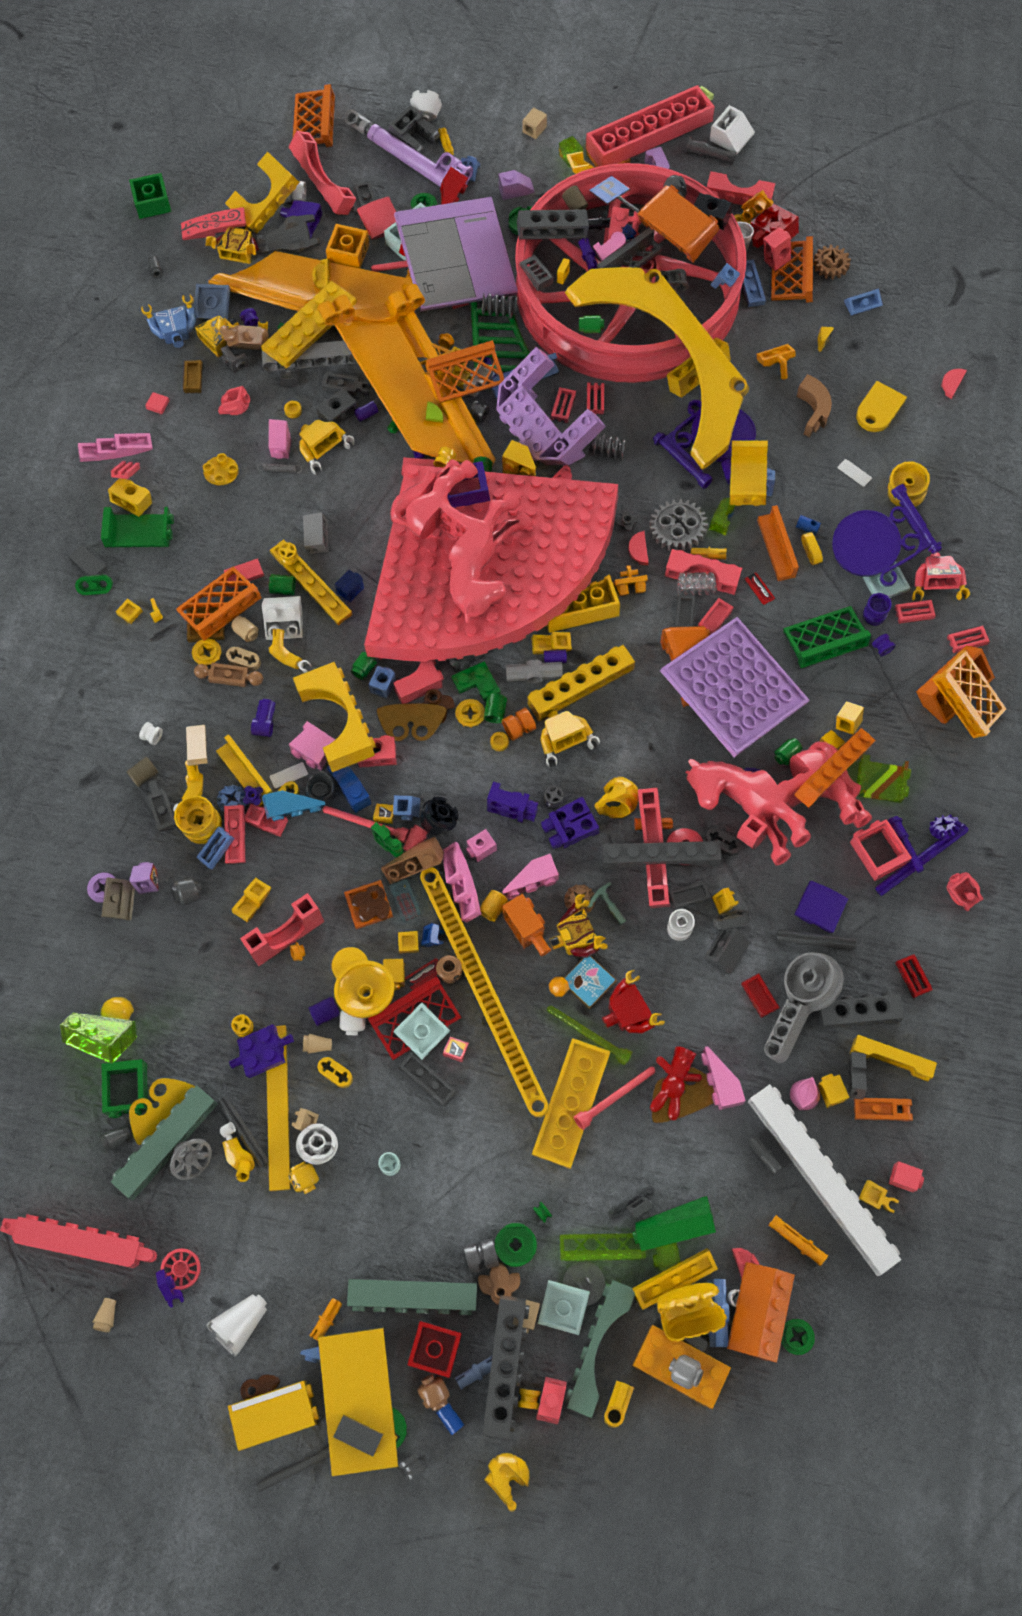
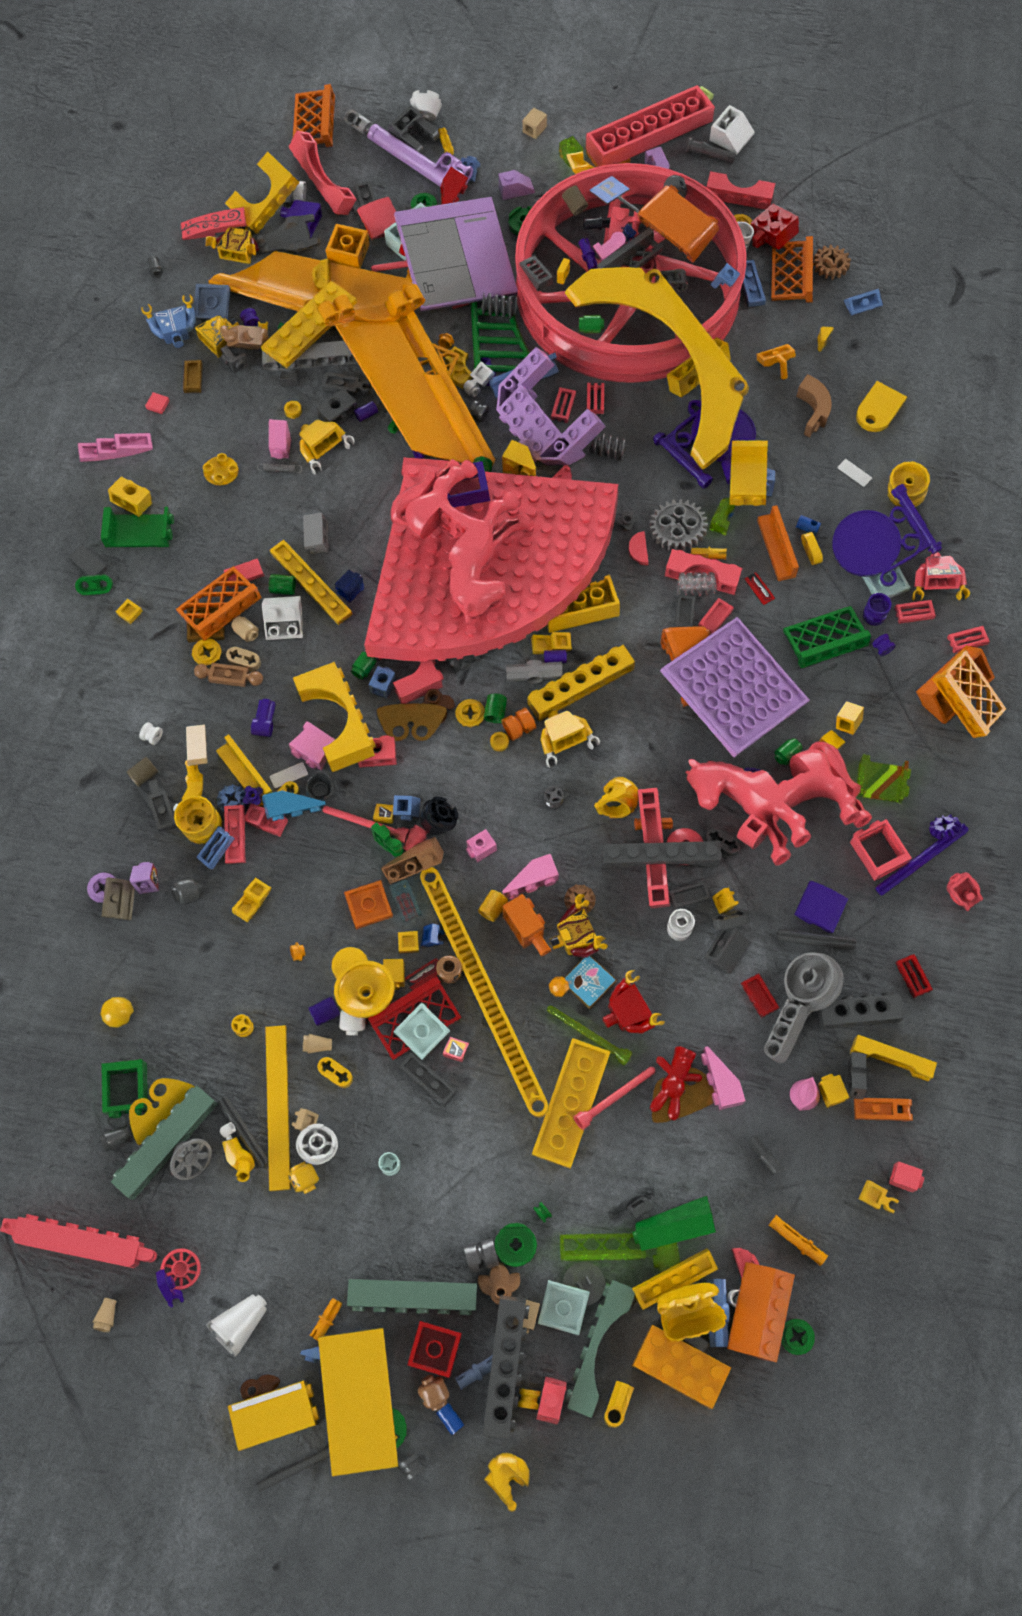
clear neon green wedge [60,1012,137,1063] -> none
coral tile [111,461,140,479] -> none
green brick [129,173,172,219] -> none
yellow hand [150,598,163,623] -> none
coral hand [218,386,250,415] -> none
dark purple plate [229,1024,294,1078] -> none
coral arch [240,893,324,966] -> none
yellow arm [269,629,311,673] -> none
yellow wheel [278,542,298,565] -> none
blue slope [327,766,371,813] -> none
dark grey tile [333,1415,383,1457] -> none
reddish brown plate [352,885,389,923] -> none
orange fence [425,340,504,403] -> none
lime tile [426,402,443,423] -> none
yellow wheel [433,447,456,468] -> none
bright pink slope [443,842,481,923] -> none
green plate [451,661,501,702] -> none
dark purple hips [487,781,538,823] -> none
dark grey brick [517,209,589,239] -> none
dark purple hips [541,797,599,849] -> none
sand green piece [587,882,627,925] -> none
light orange hips [613,565,648,596] -> none
light grey head [669,1355,703,1389] -> none
black brick [694,193,732,230] -> none
light orange hips [741,190,774,221] -> none
white brick [748,1084,902,1276] -> none
coral brick [763,227,791,271] -> none
orange arch [794,728,876,808] -> none
dark purple pin [888,816,924,873] -> none
coral tile [941,369,967,399] -> none

